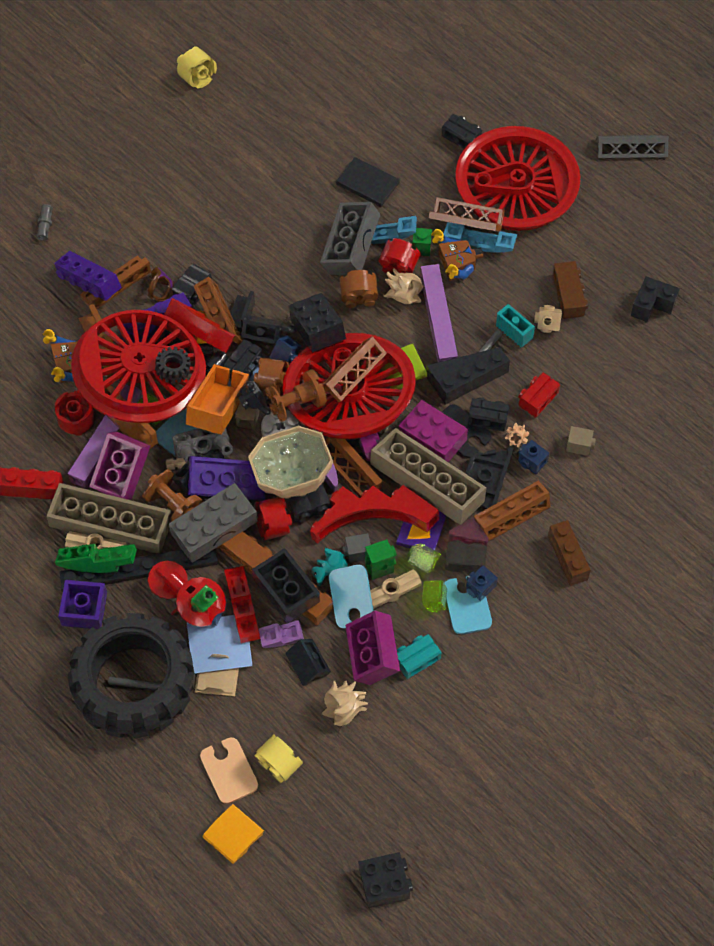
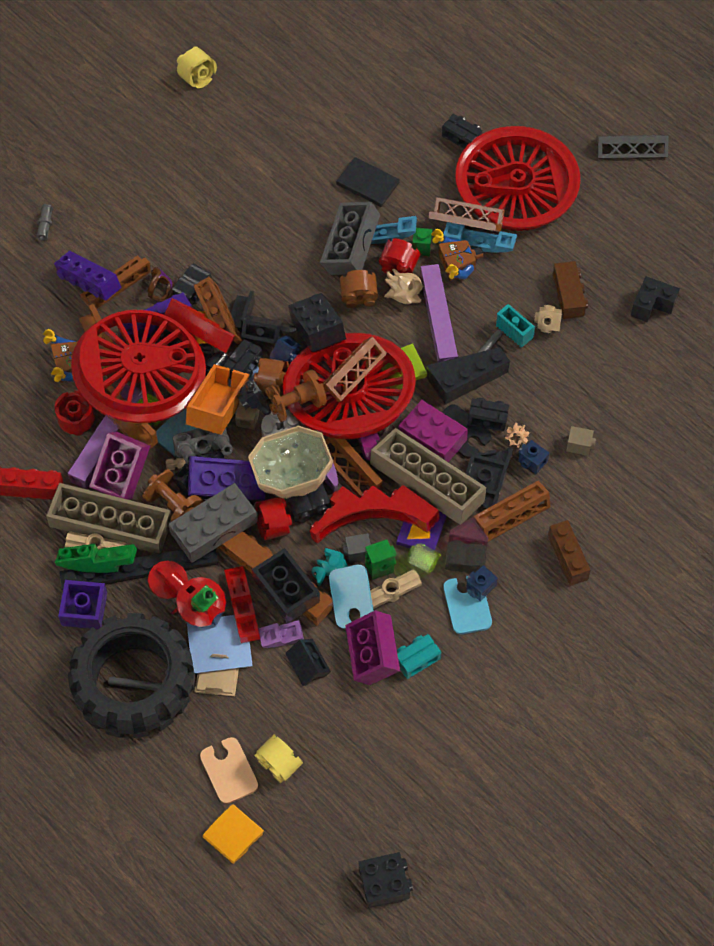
black tyre [155,347,191,384] -> none
tan hair [322,681,368,726] -> none
clear neon green brick [422,580,447,613] -> none
red brick [518,372,560,418] -> none

